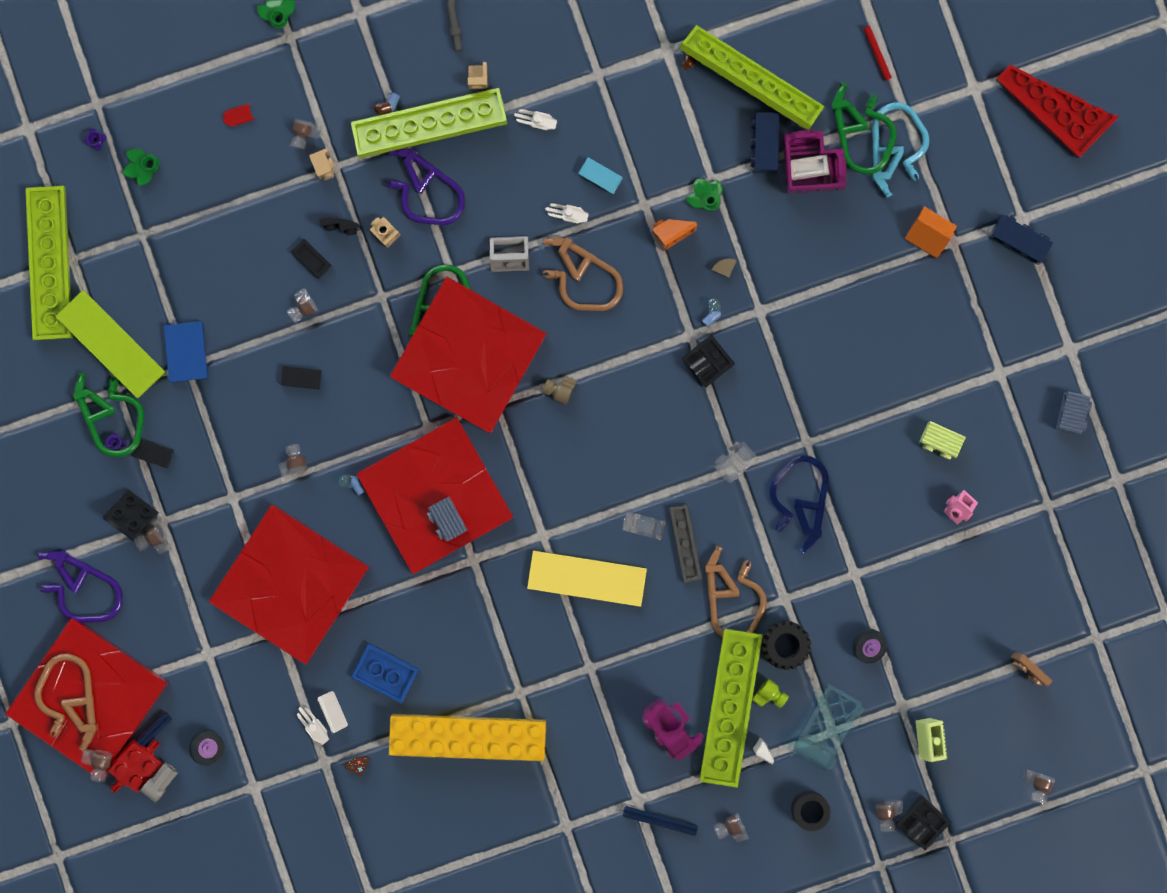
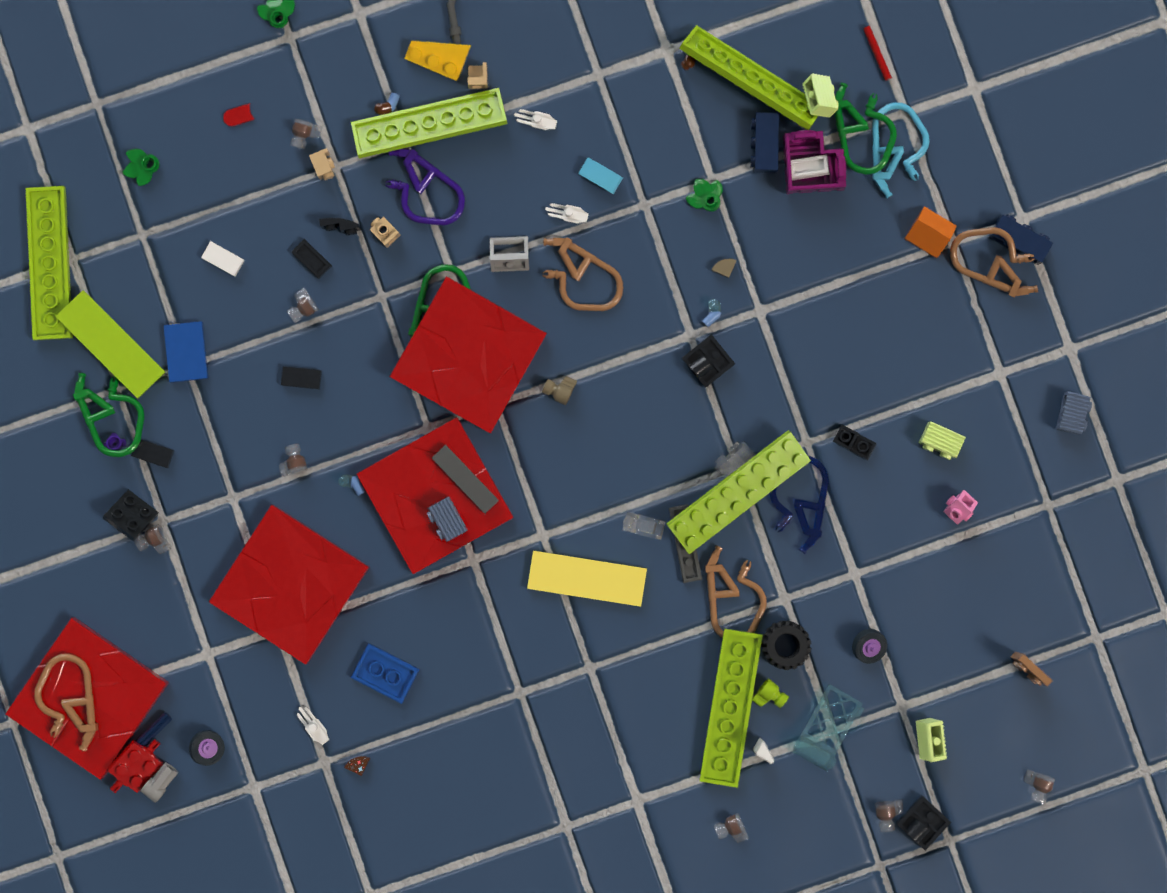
dark purple piece [38,550,123,623] -> none
clear piece [81,749,112,782] -> none
dark purple plate [84,128,107,151] -> none
white slope [318,691,348,733] -> none
yellow brick [389,714,546,761] -> none
dark blue axle [623,806,698,836] -> none
magenta piece [642,698,704,762] -> none
orange slope [652,219,698,251] -> none
black piece [791,791,831,831] -> none
red wing [996,65,1119,159] -> none
none -> white tile [201,241,245,277]
none -> yellow wing [404,40,471,81]
none -> dark grey tile [432,445,499,514]
none -> lime plate [666,430,811,554]
none -> yellowish green brick [802,73,839,118]
none -> black slope [833,425,877,461]
none -> medium nougat piece [950,227,1038,298]

